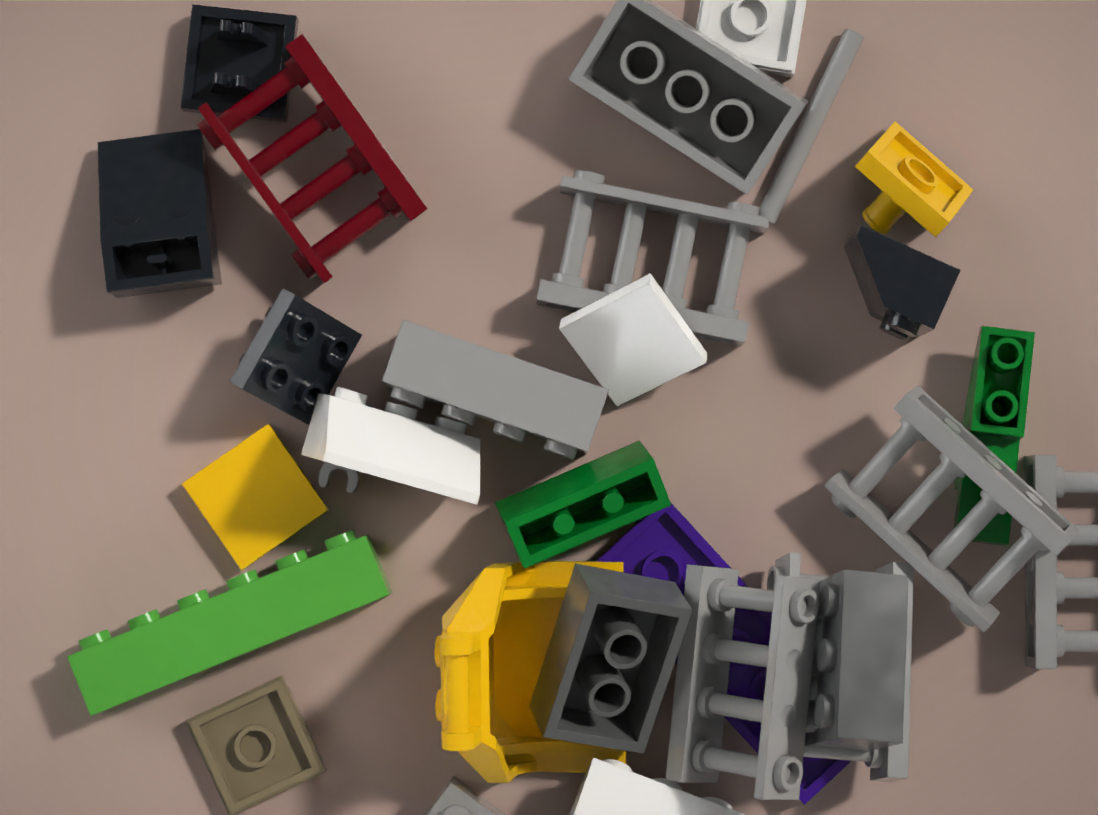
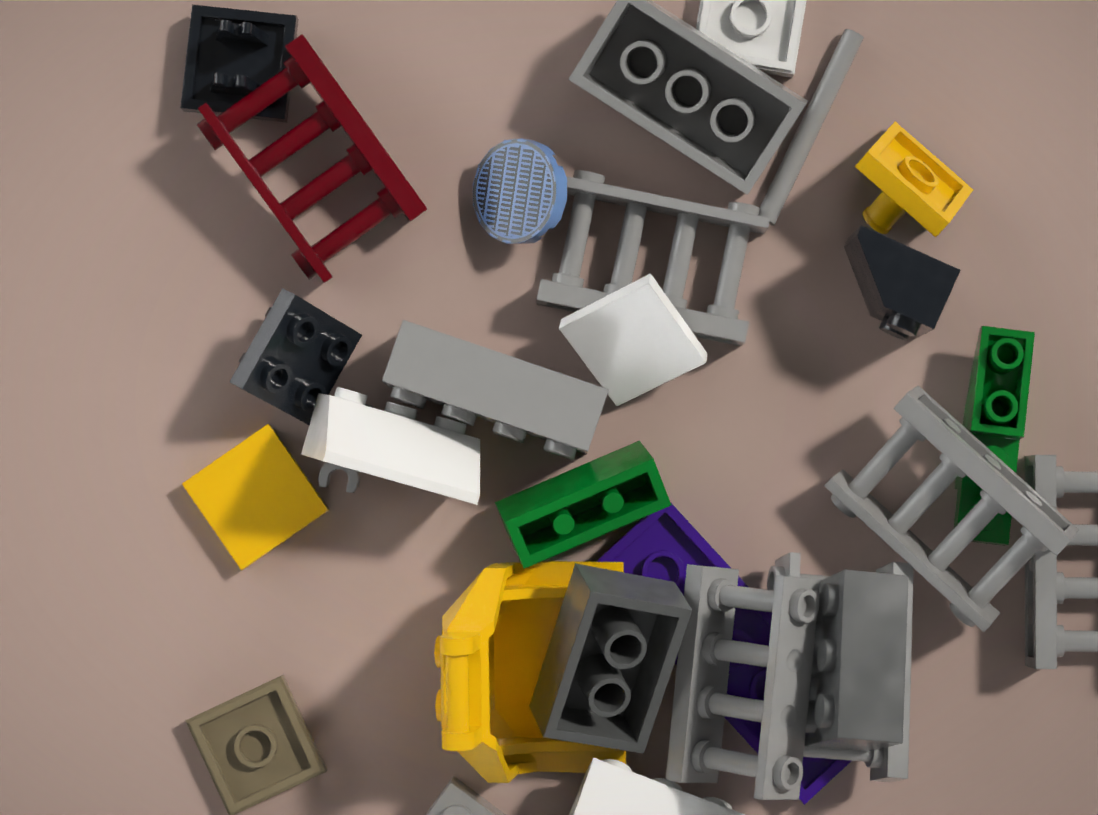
bright green brick [67,529,392,716] -> none
black slope [98,129,222,298] -> none
none -> tile [473,138,567,245]

